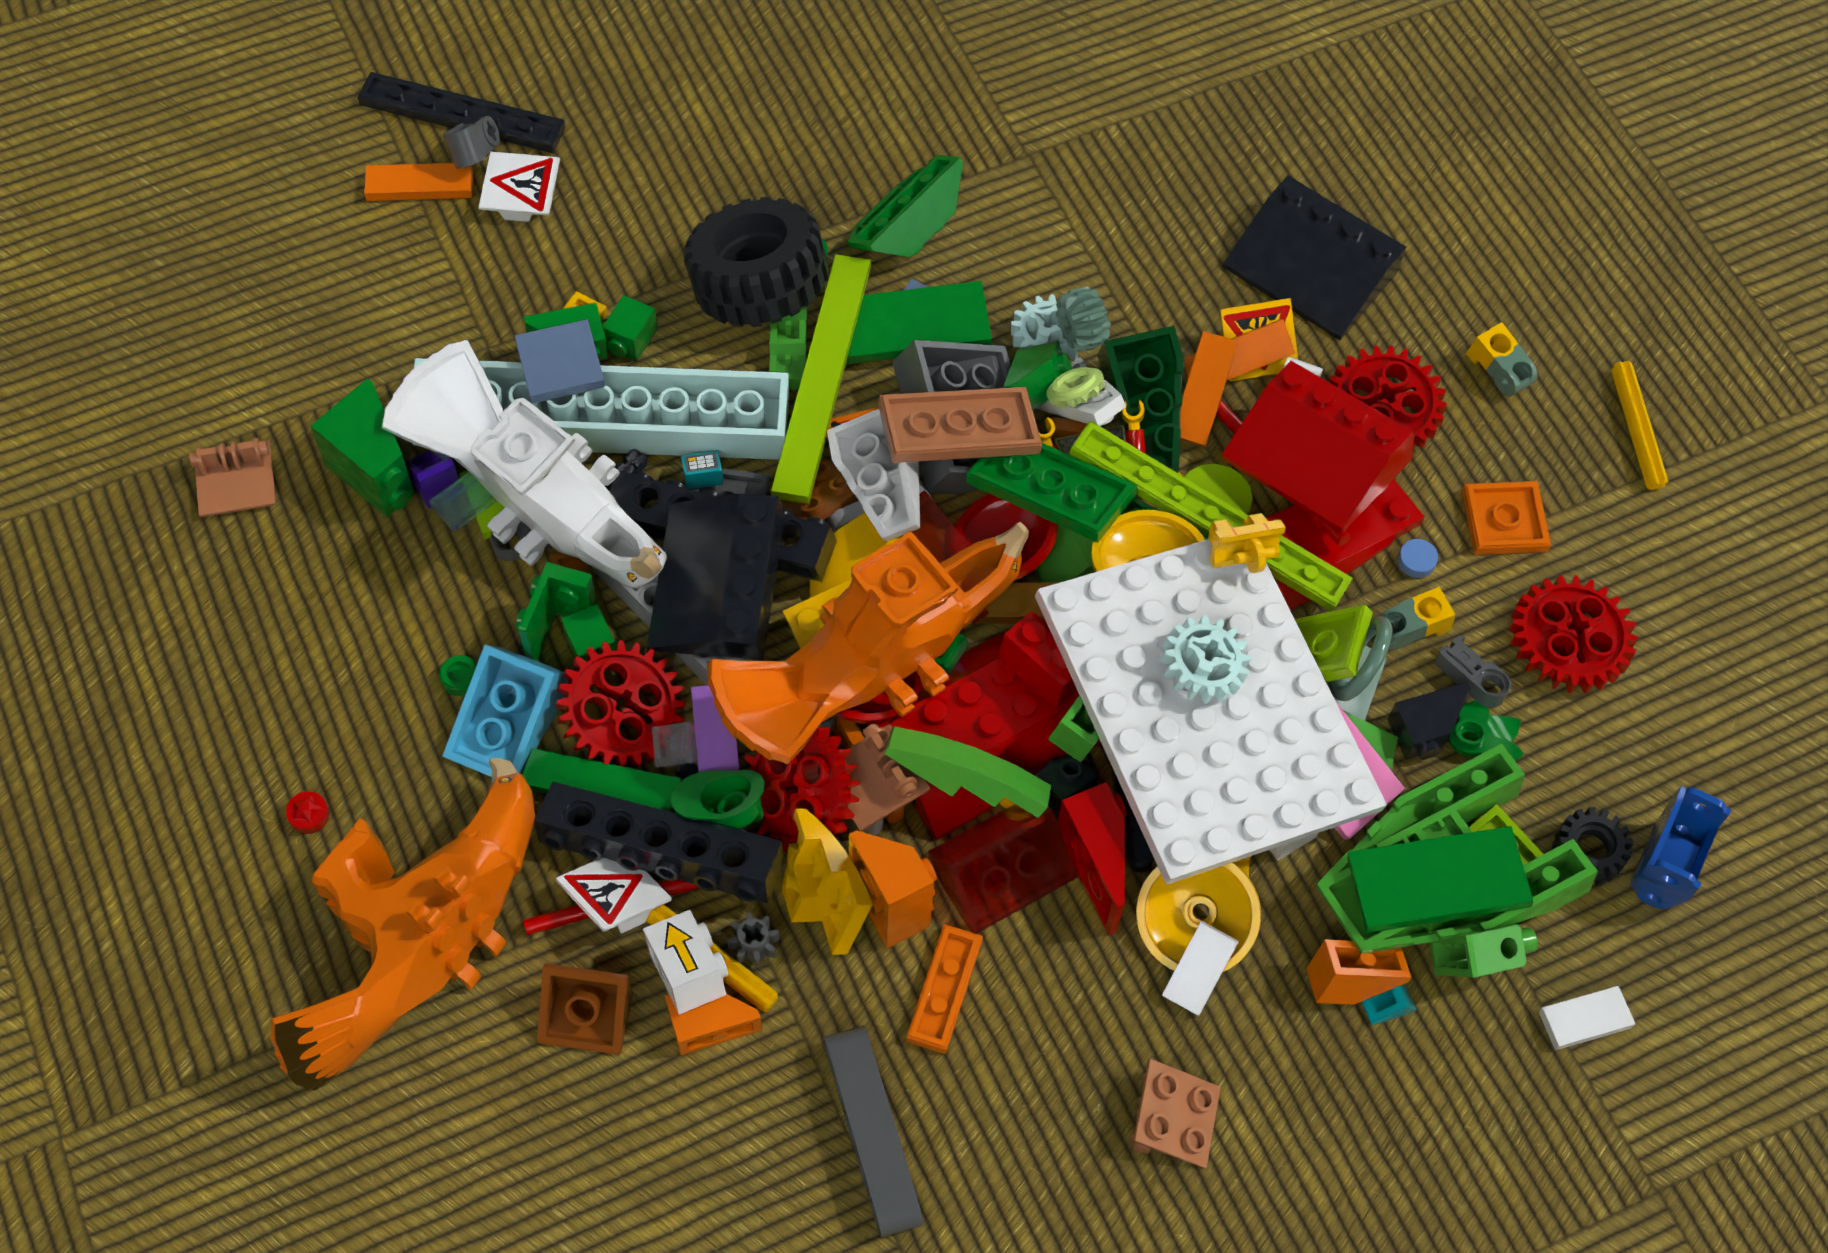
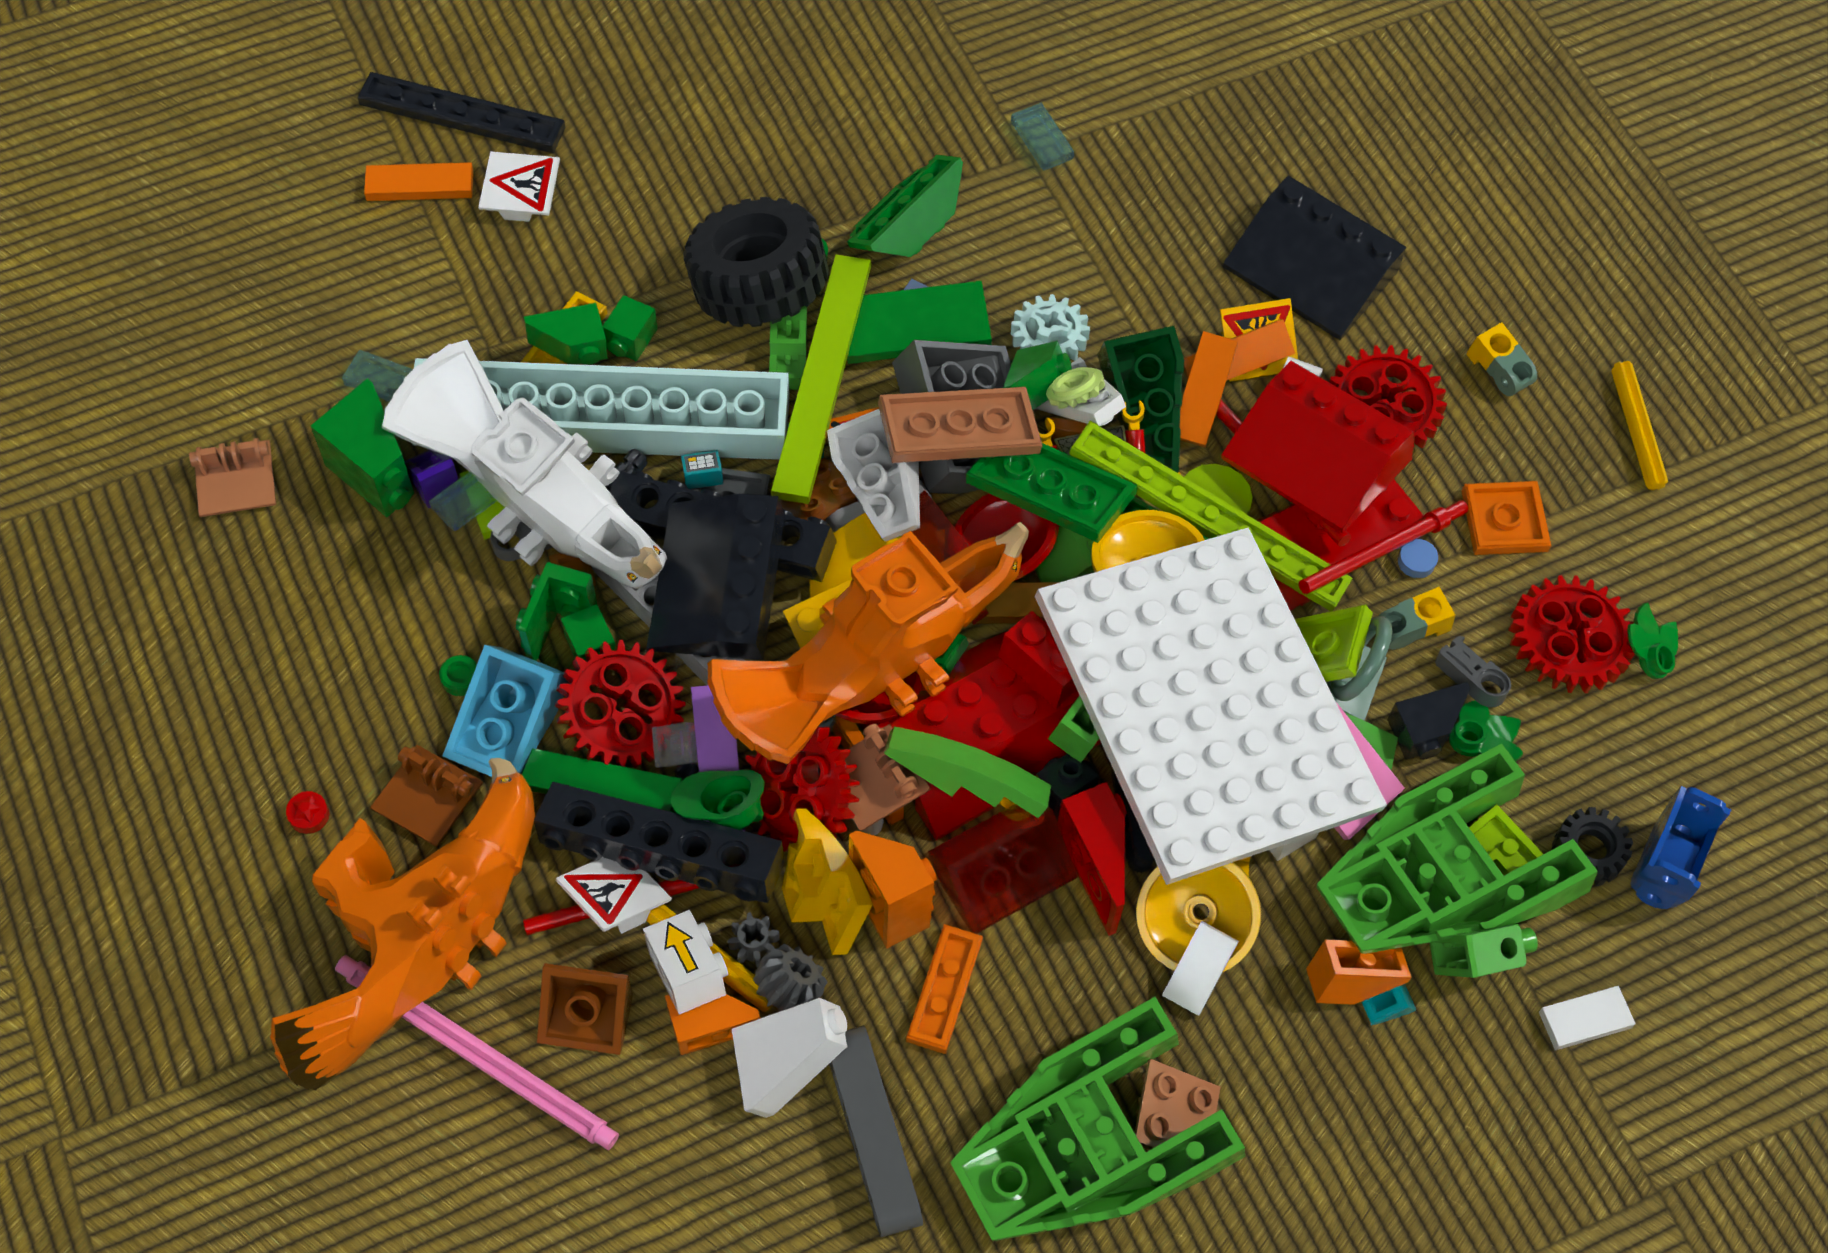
dark grey piece [442,116,500,169] -> none
sand blue tile [514,319,605,404] -> none
sand green gear [1056,286,1111,352] -> none
light aqua gear [1160,615,1251,704] -> none
yellow hips [1208,513,1285,573] -> none
green tile [1347,826,1534,933] -> none
none -> bright pink piece [335,955,619,1150]
none -> clear light blue tile [342,349,413,402]
none -> dark orange hinge [370,745,483,847]
none -> white slope [732,998,847,1118]
none -> dark grey gear [753,944,828,1012]
none -> bright green wedge [950,997,1245,1242]
none -> clear light blue tile [1011,102,1074,171]
none -> red bar [1298,500,1468,594]
none -> green plate [1628,602,1678,679]

